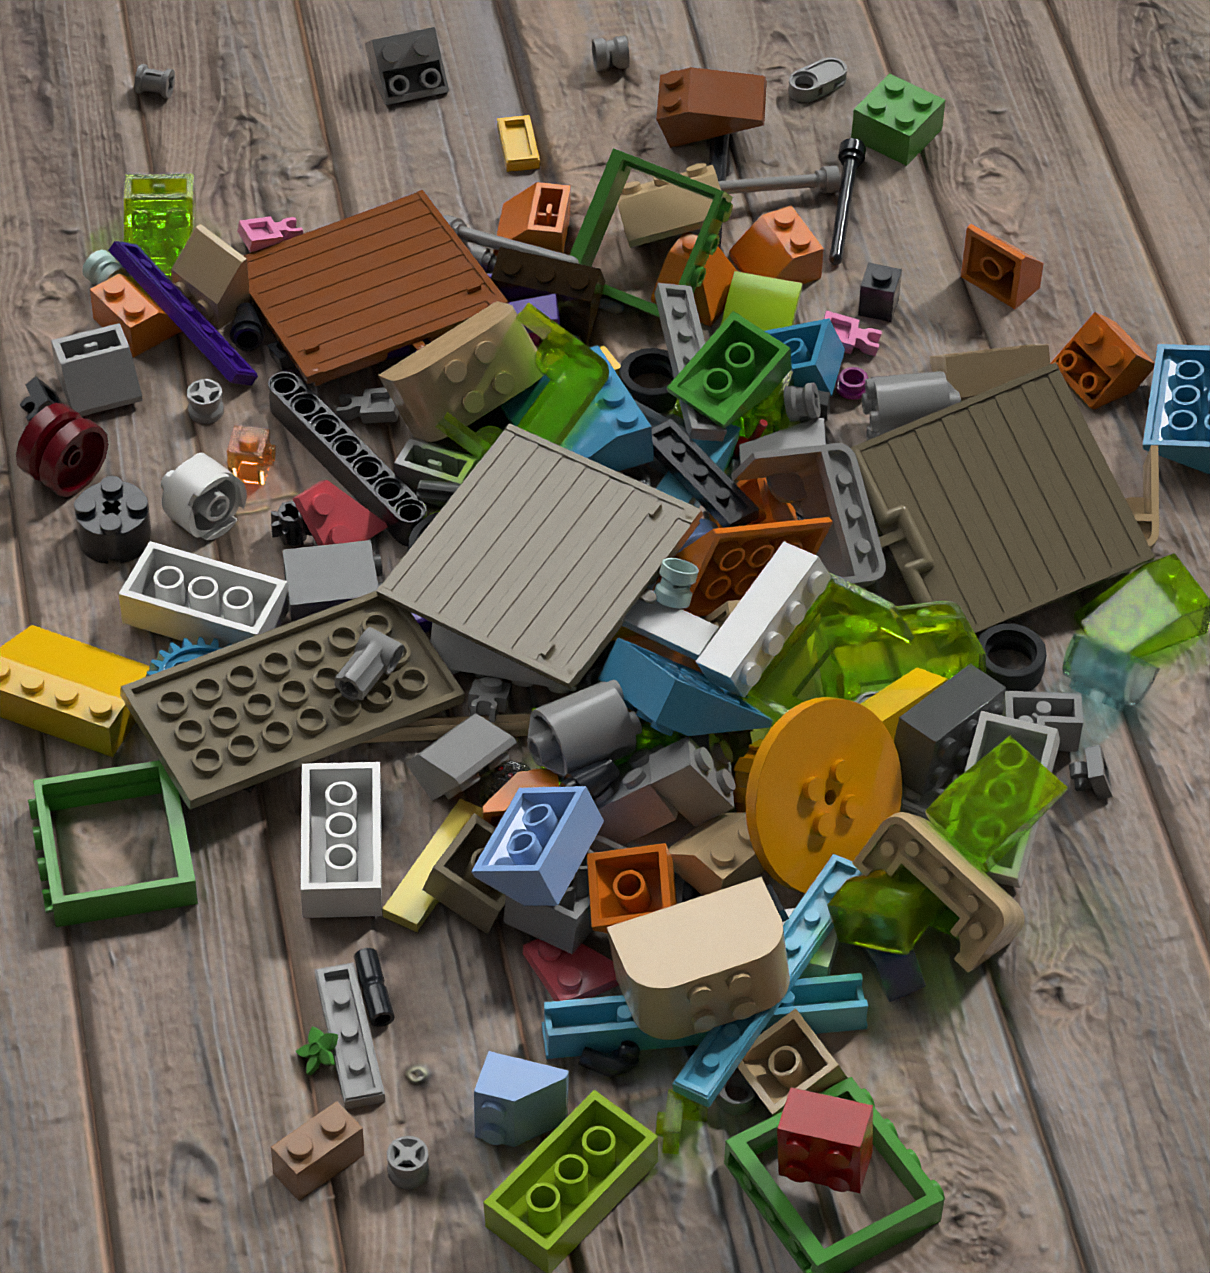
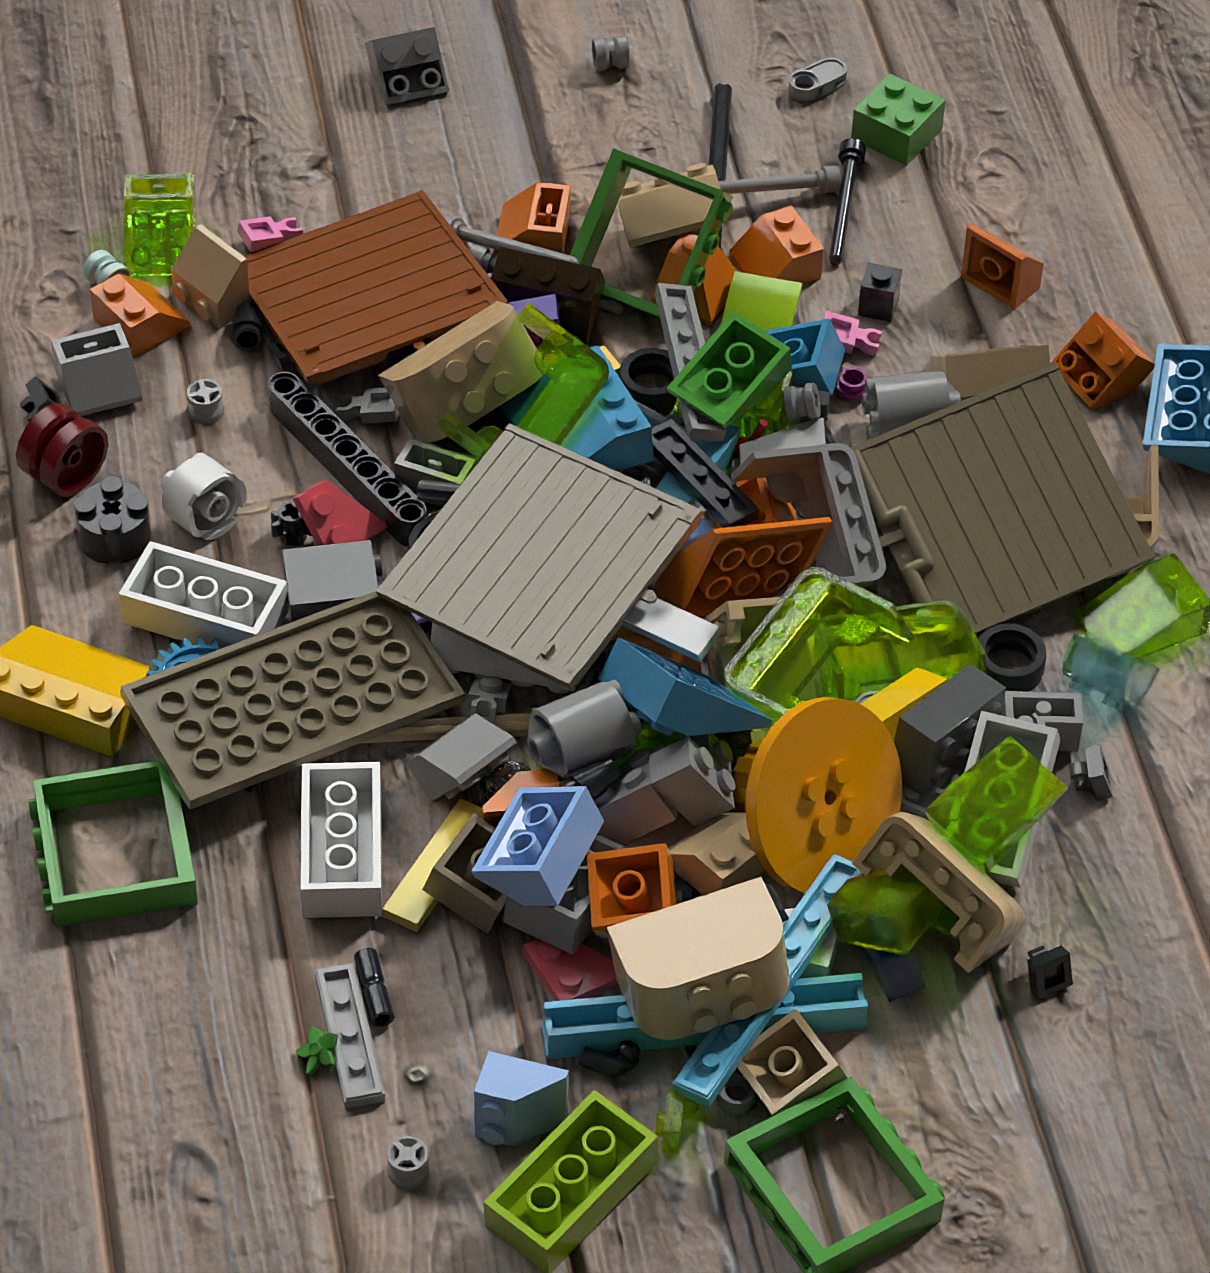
dark purple tile [108,241,258,386] -> none
light grey bush [134,64,175,98] -> none
clear orange brick [227,425,276,485] -> none
medium nougat brick [271,1101,364,1201] -> none
light grey piece [334,627,404,701] -> none
yellow tile [497,115,540,172] -> none
light aqua wheel [654,558,699,609] -> none
dark orange slope [656,67,767,148] -> none
white brick [696,542,832,698] -> none
red brick [777,1087,873,1194] -> none
none -> black tile [1027,945,1073,999]

